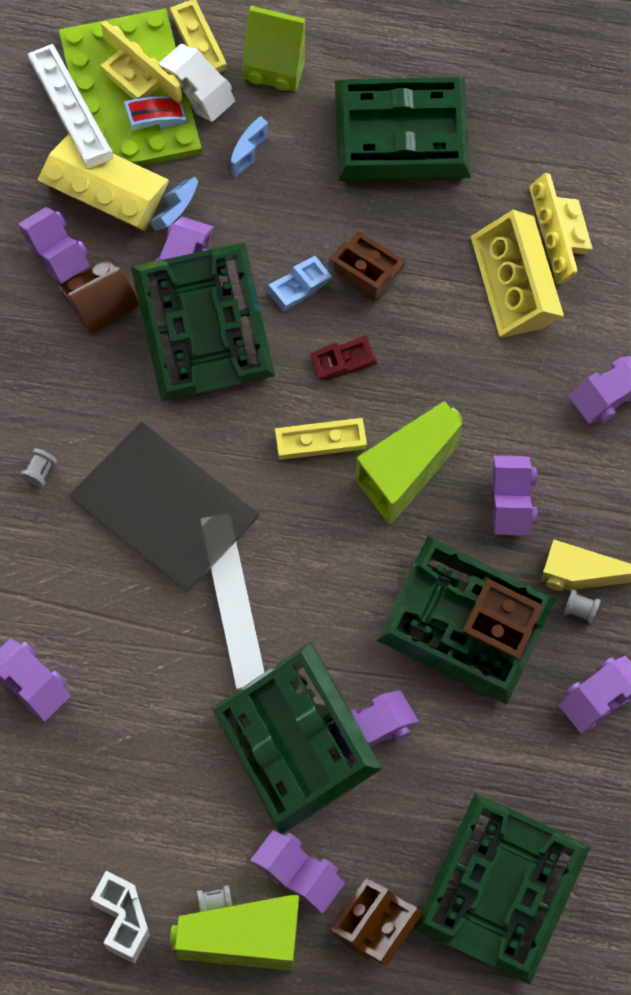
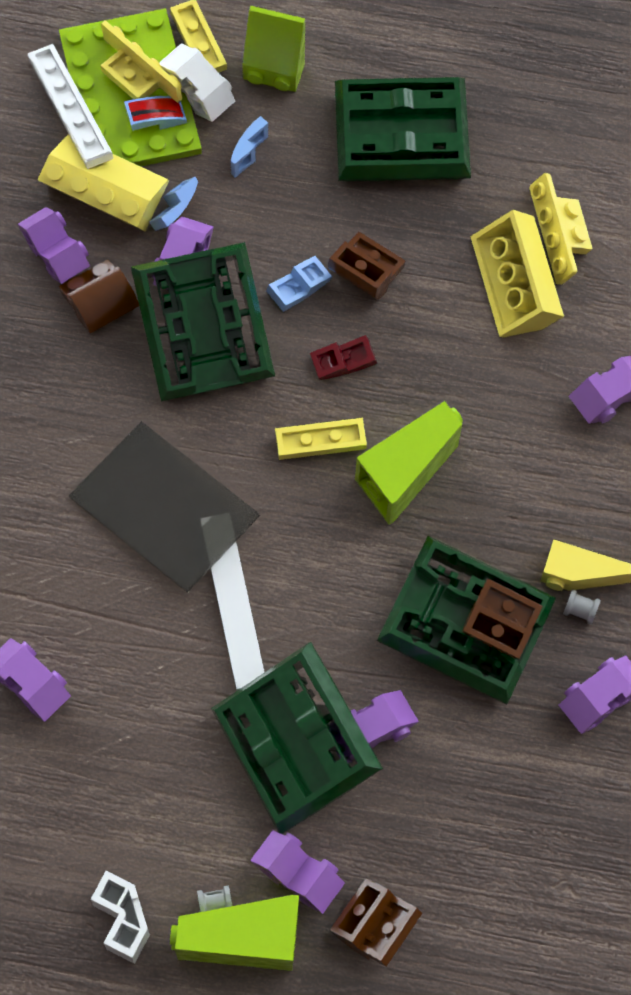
light grey bush [20,448,57,487] -> none
dark green piece [413,793,591,985] -> none
medium lavender brick [492,456,537,535] -> none

